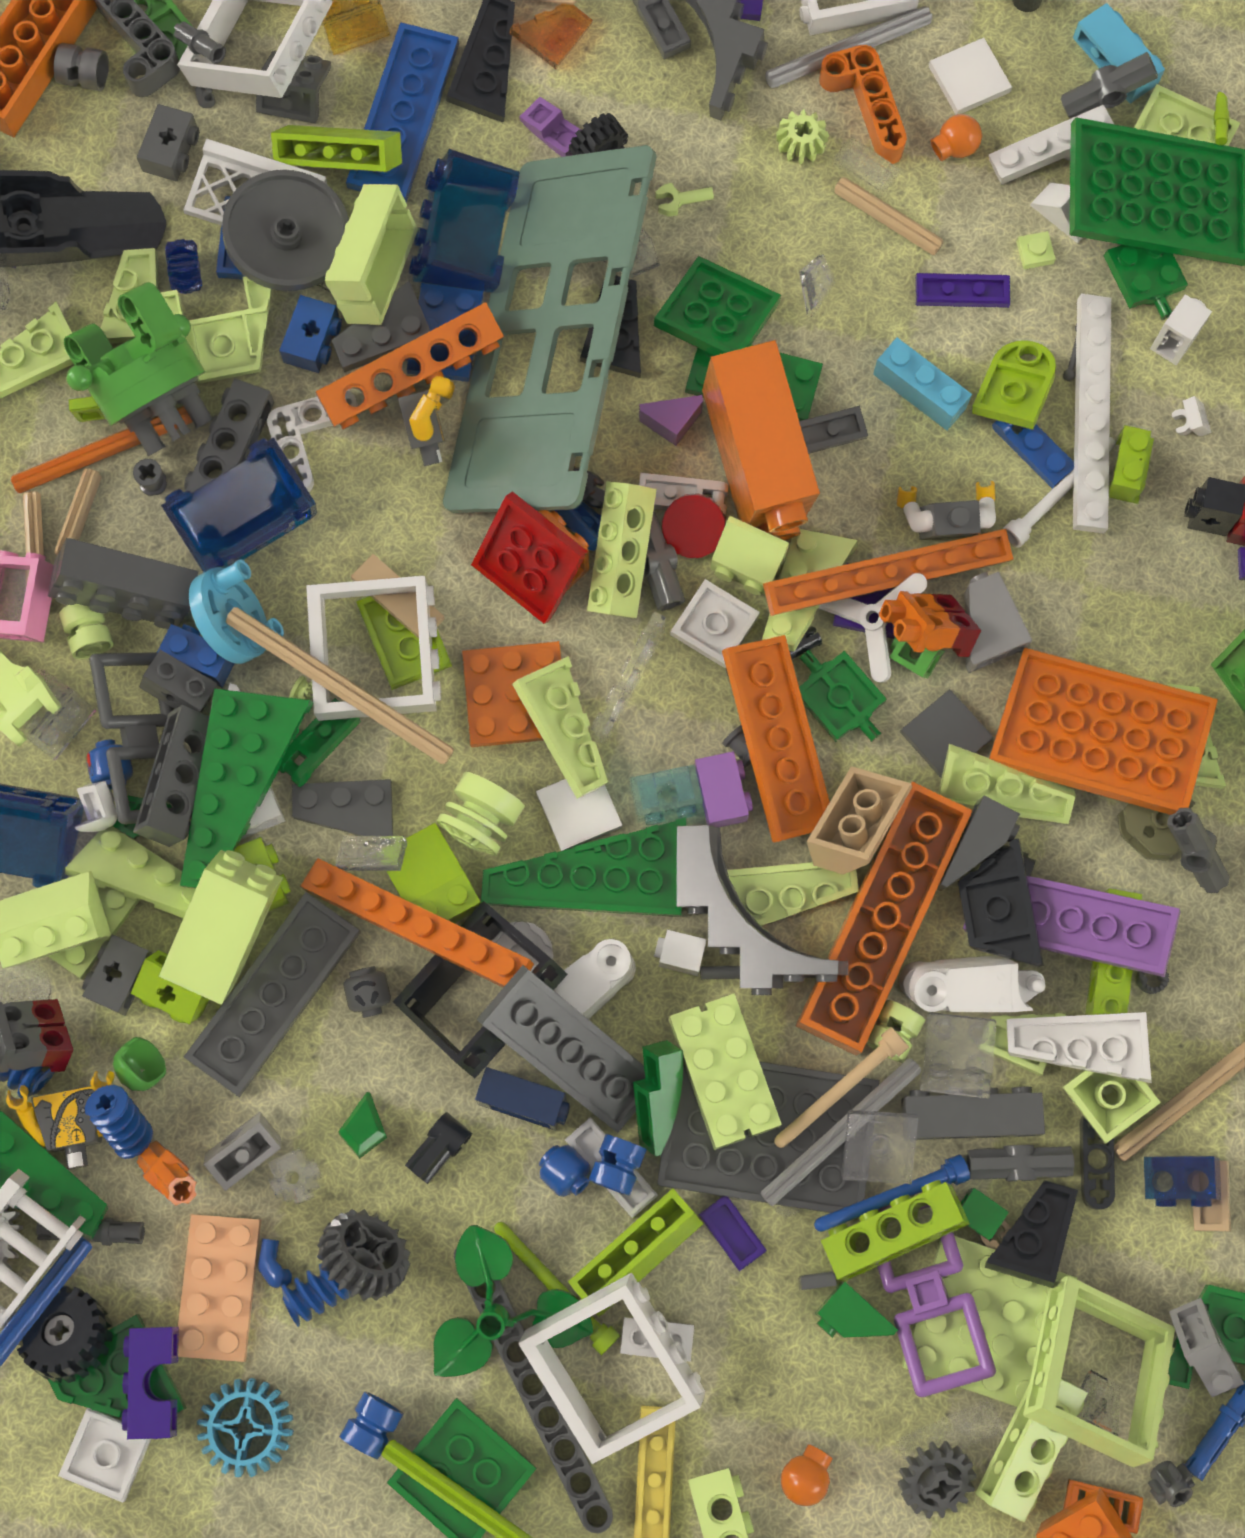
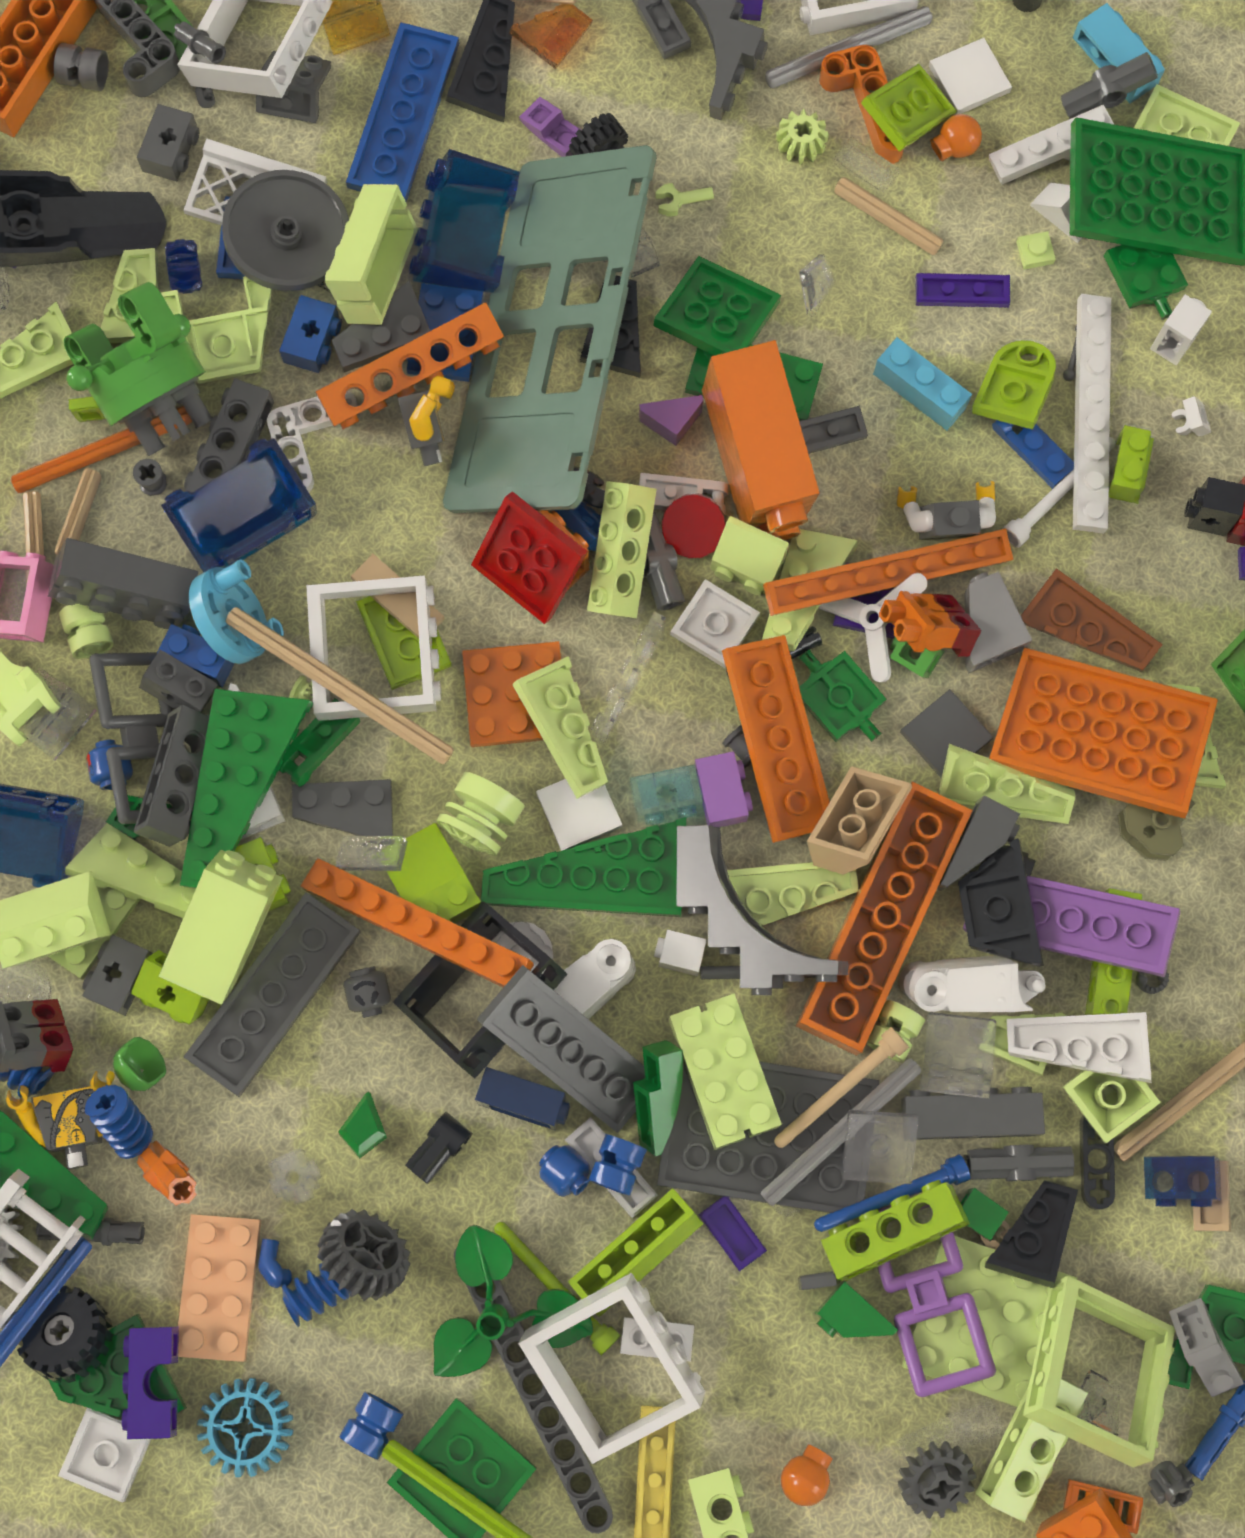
white plate [75,781,117,832] -> none
light grey brick [204,1112,281,1191] -> none
lime brick [271,125,402,172] -> none
dark grey piece [1167,808,1230,893] -> none
lime piece [1214,92,1229,145] -> none
none -> lime tile [861,64,957,152]
none -> dark orange wing [1021,568,1163,672]

